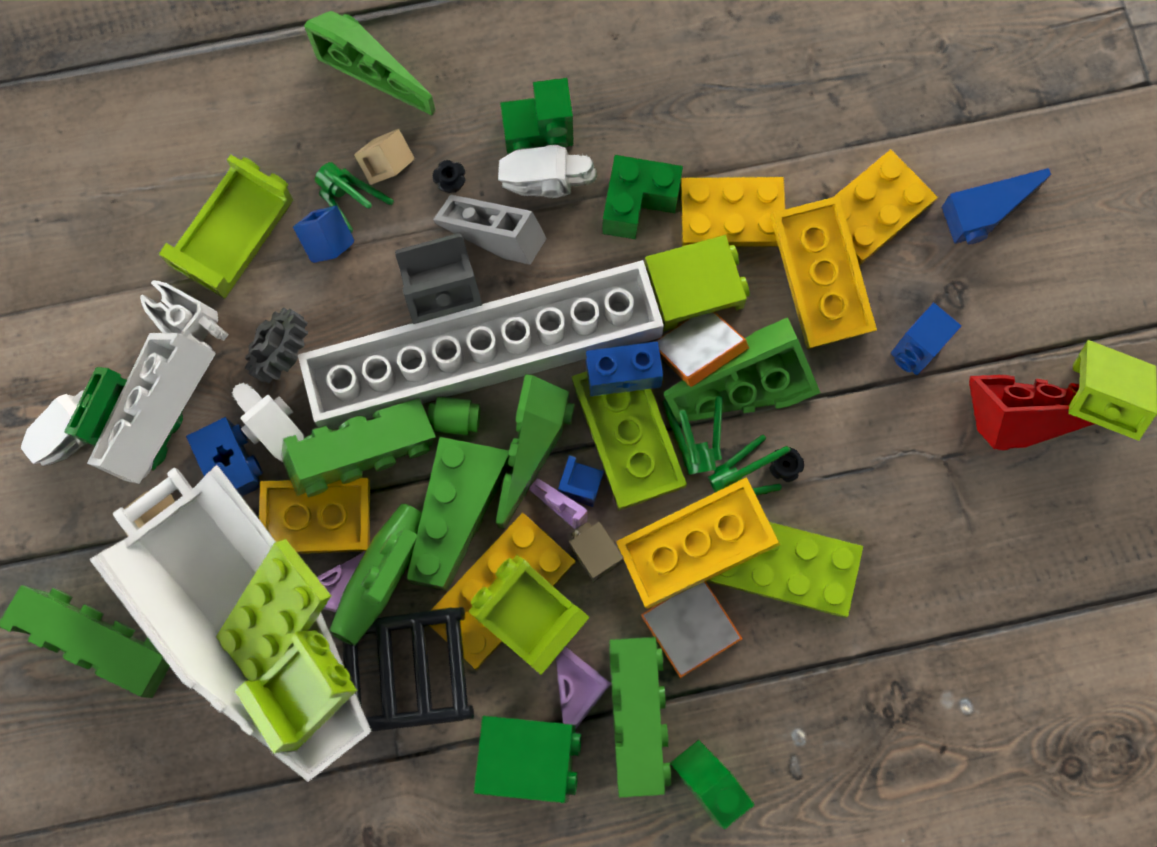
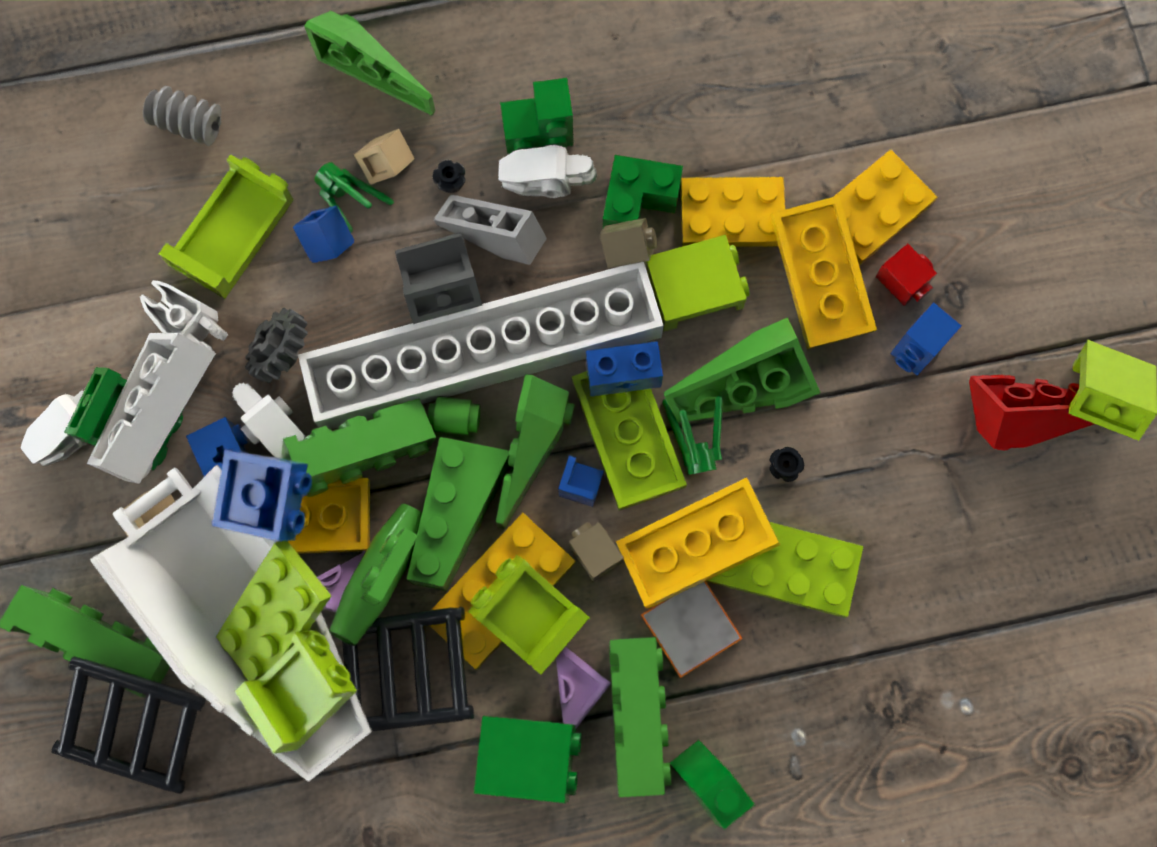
lavender tile [529,478,587,530] -> none
flat silver tile [655,312,749,387] -> none
green plant [708,435,790,496] -> none
blue slope [942,168,1051,244] -> none
none -> black bar [51,656,206,794]
none -> light grey piece [143,86,221,146]
none -> blue plate [212,450,312,541]
none -> dark tan brick [600,218,657,268]
none -> red brick [875,243,937,306]

